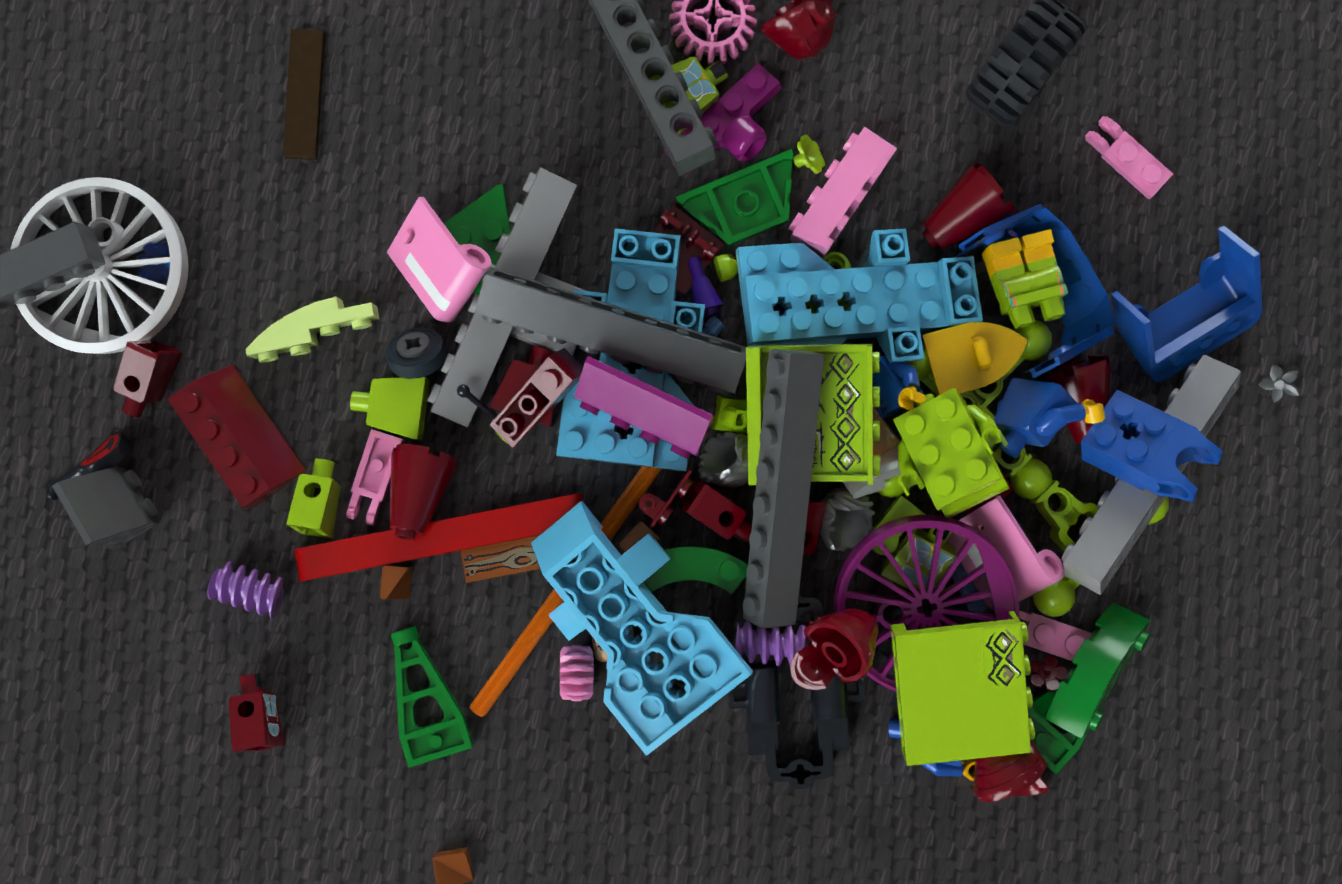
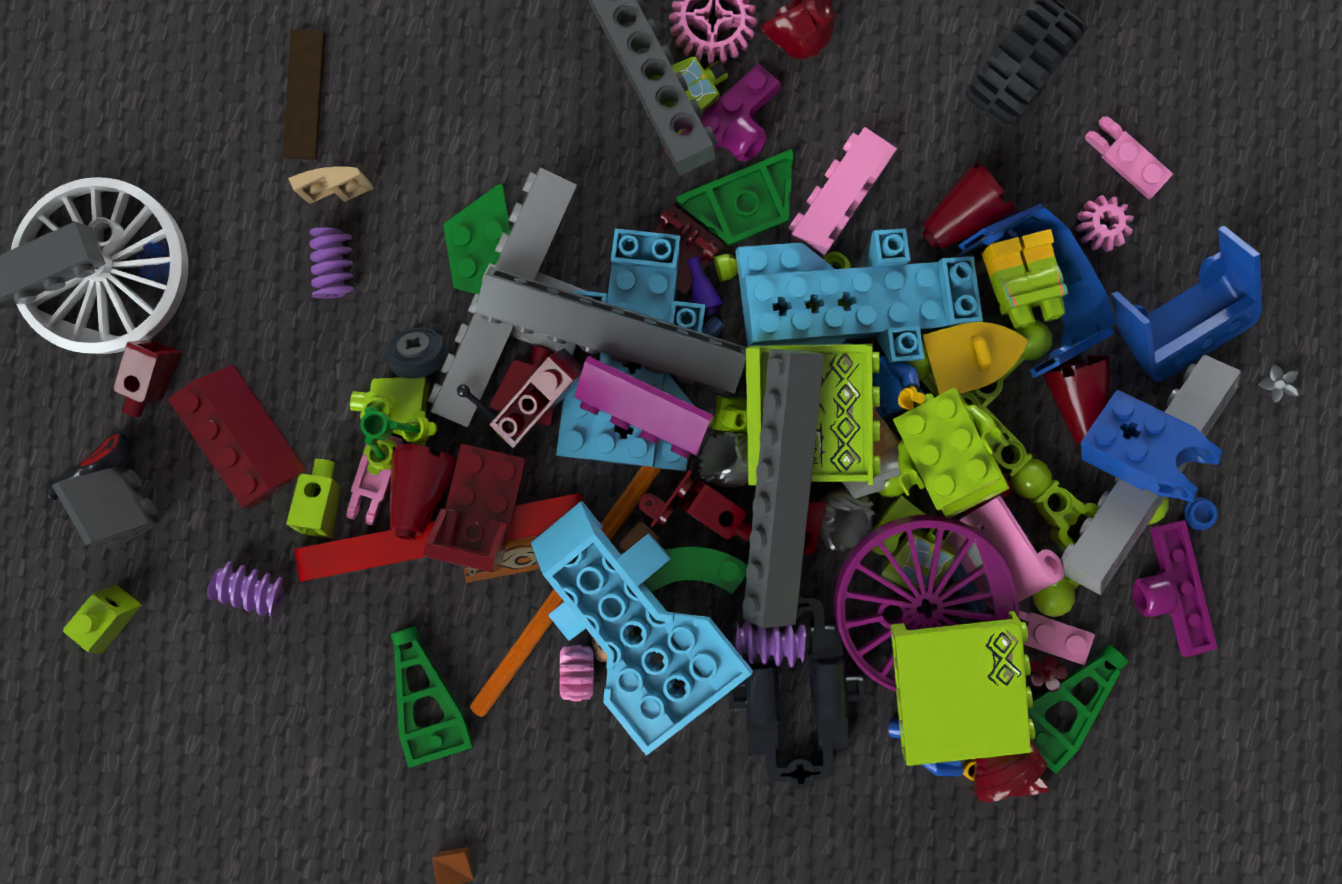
dark red torso [229,673,285,752] -> none
yellowish green slope [246,297,380,363] -> none
dark orange slope [380,565,413,599] -> none
bright pink door [387,197,491,322] -> none
dark red head [790,609,878,690] -> none
lime plant [793,134,825,174] -> none
blue torso [994,378,1105,458] -> none
green brick [1045,602,1151,739] -> none
none -> lime torso [63,585,142,654]
none -> tan slope [288,166,374,204]
none -> medium lavender piece [309,228,354,299]
none -> plant [360,391,437,475]
none -> dark red bracket [423,444,527,572]
none -> bright pink gear [1075,195,1134,252]
none -> magenta plate [1131,520,1218,657]
none -> blue plate [1183,497,1217,530]

